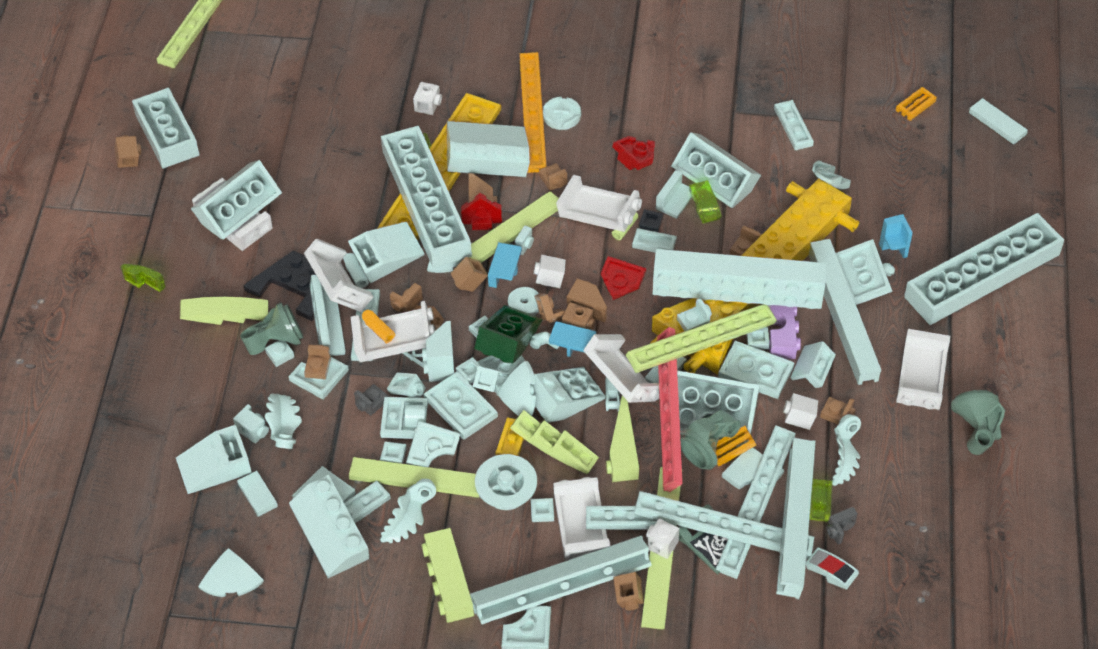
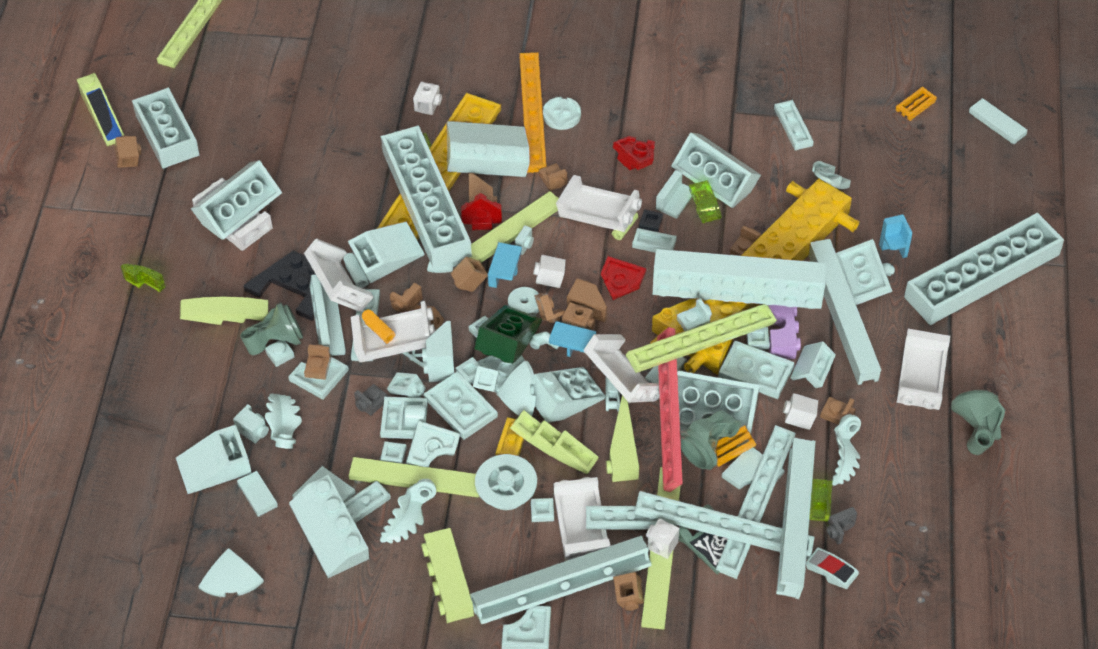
none -> slope [77,73,124,146]

